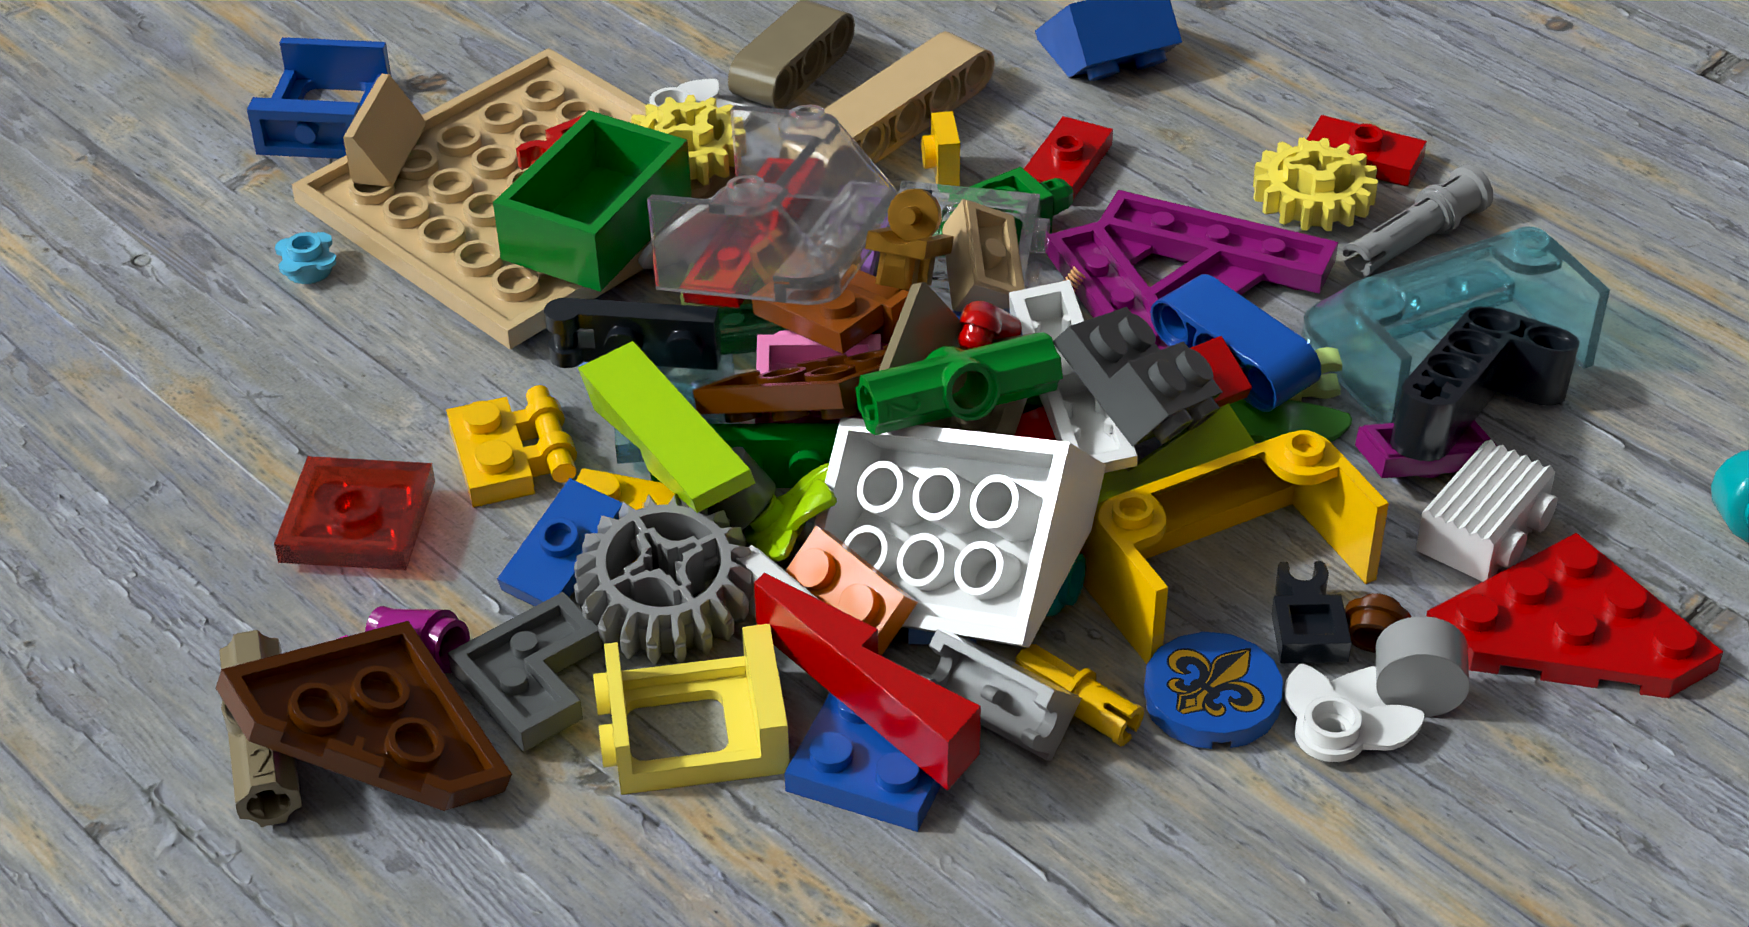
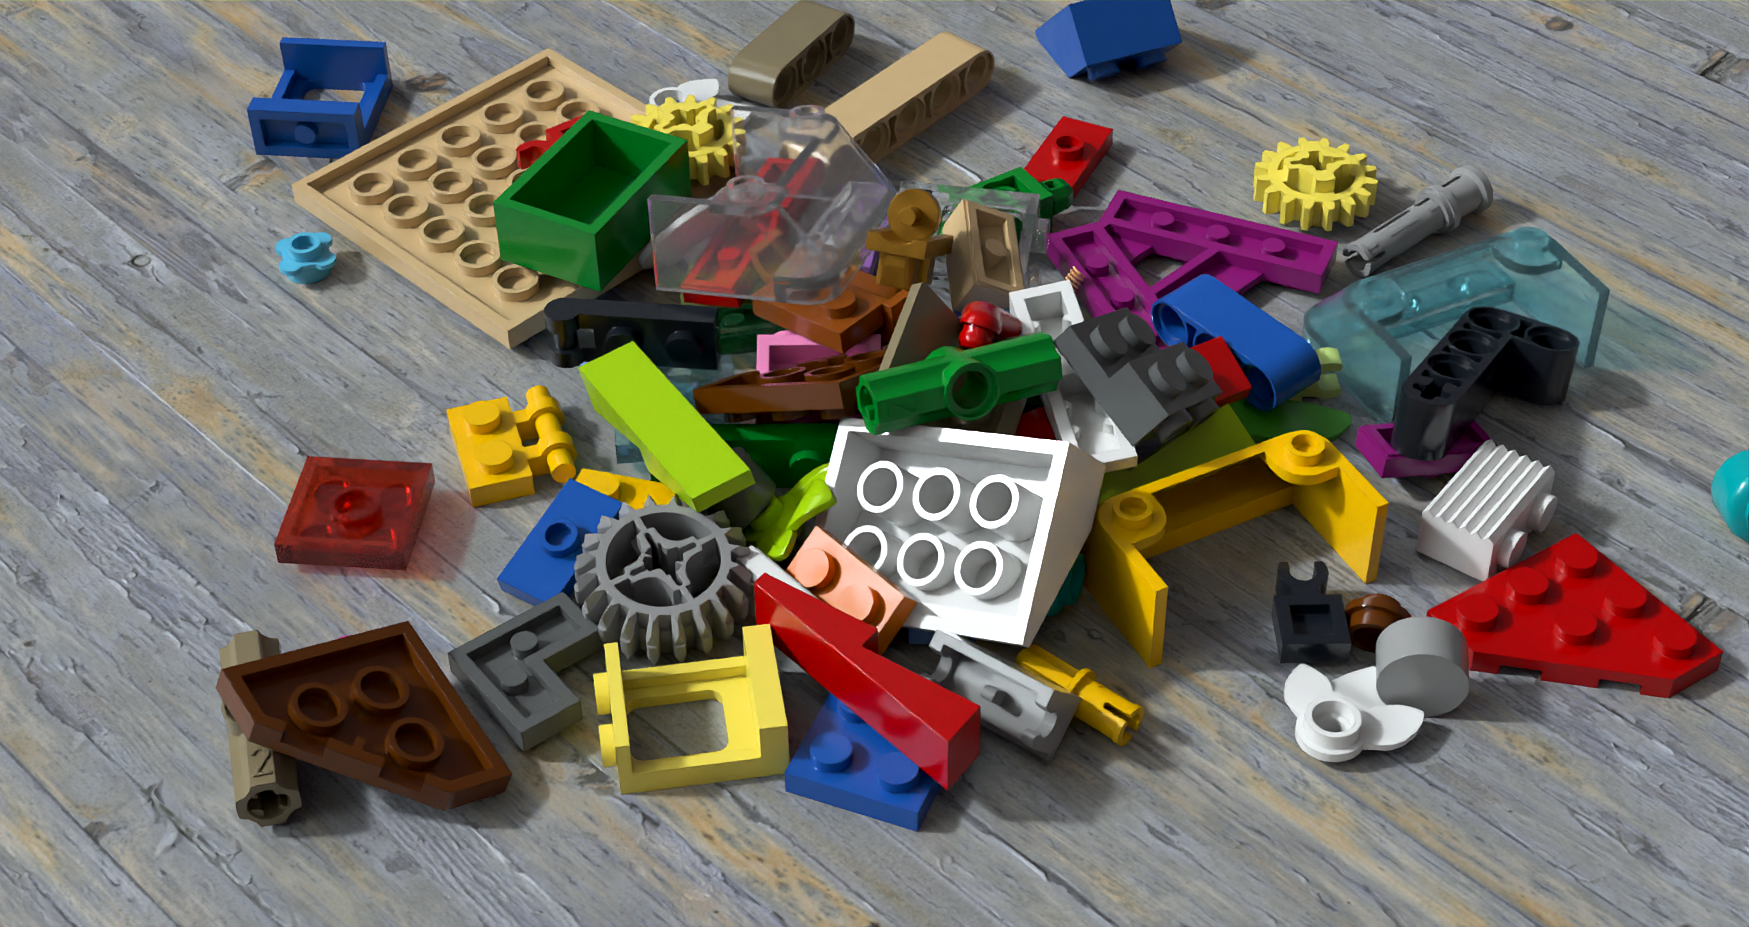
tan slope [343,74,425,187] -> none
magenta cone [365,606,470,673] -> none
yellow plate [921,111,960,190] -> none
blue tile [1144,631,1283,749] -> none
red plate [1307,115,1427,186] -> none

